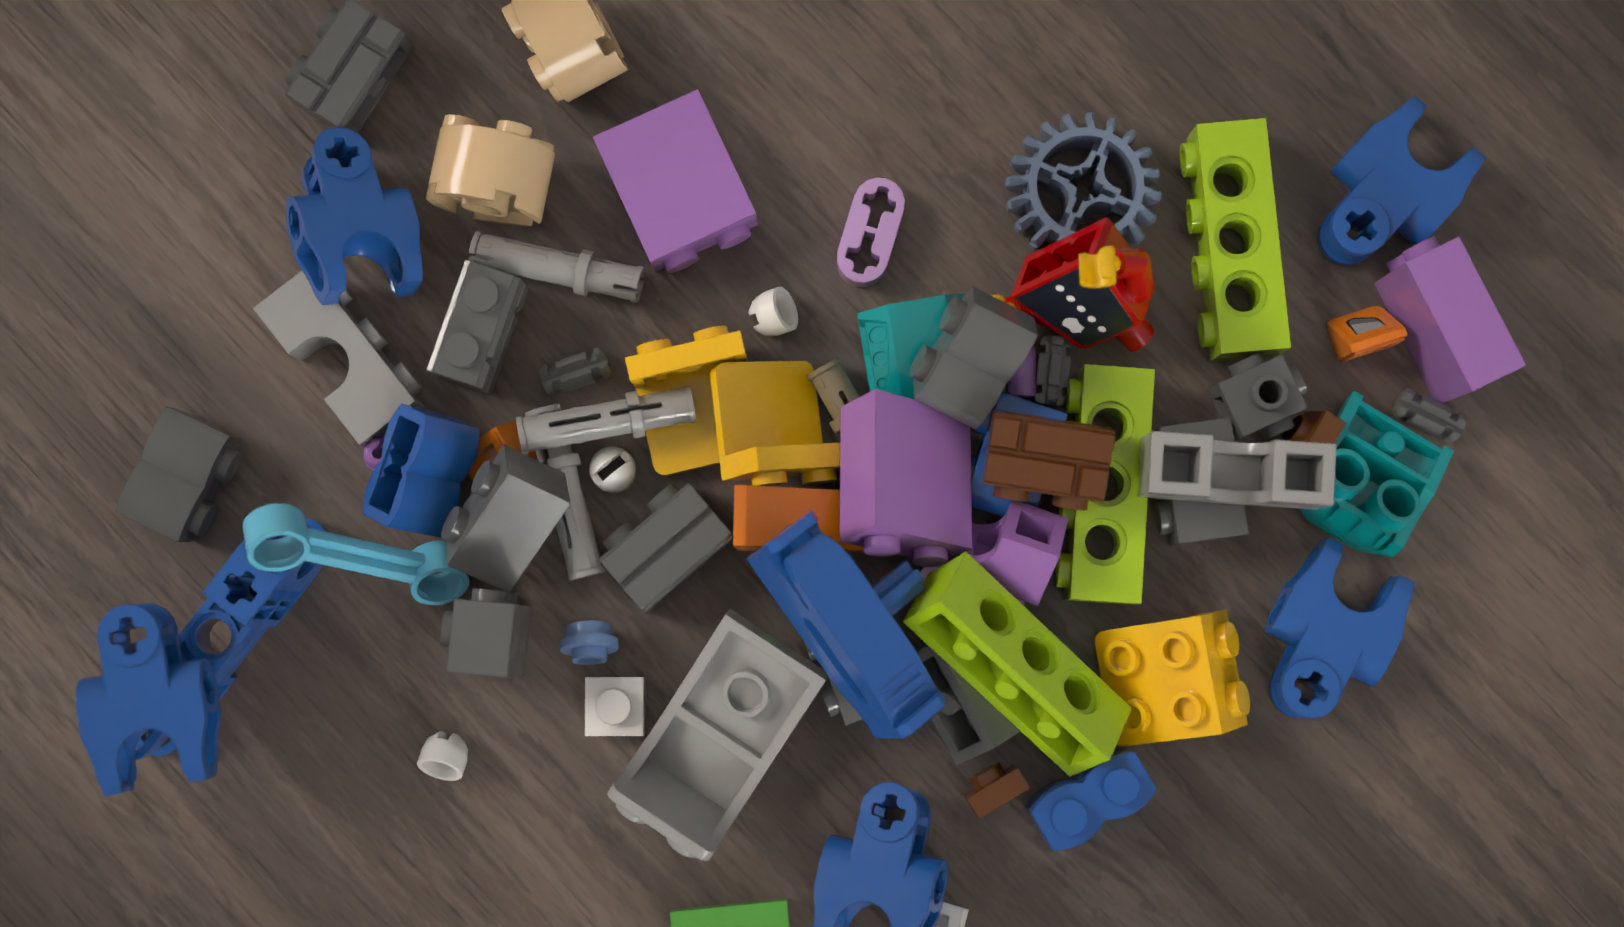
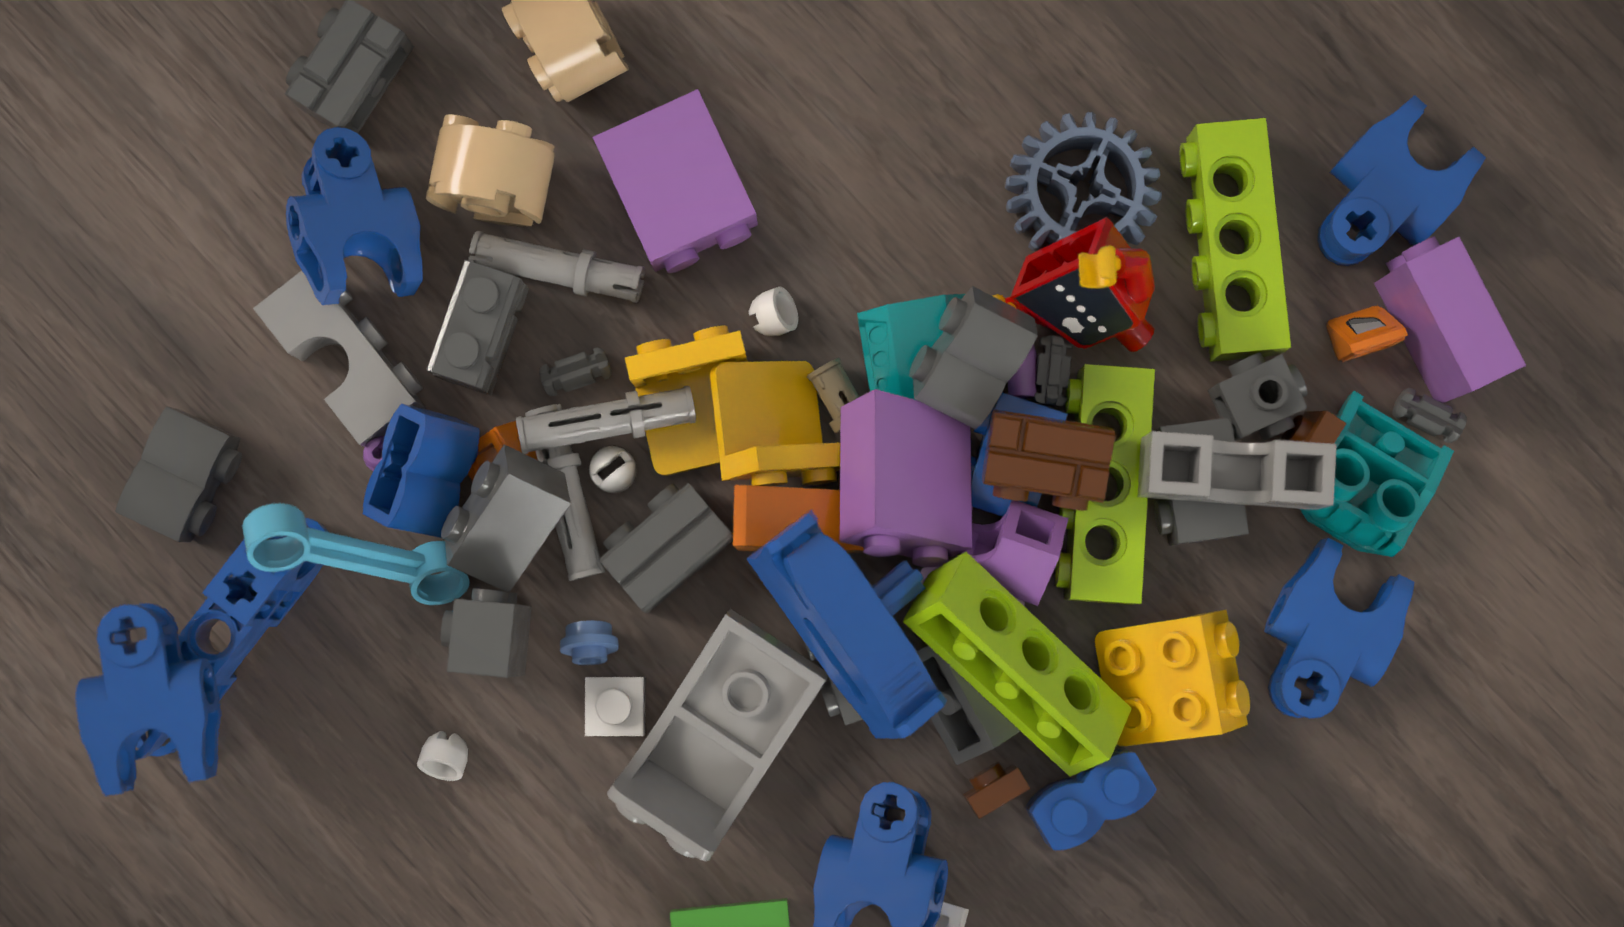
lavender beam [837,177,905,287] -> none

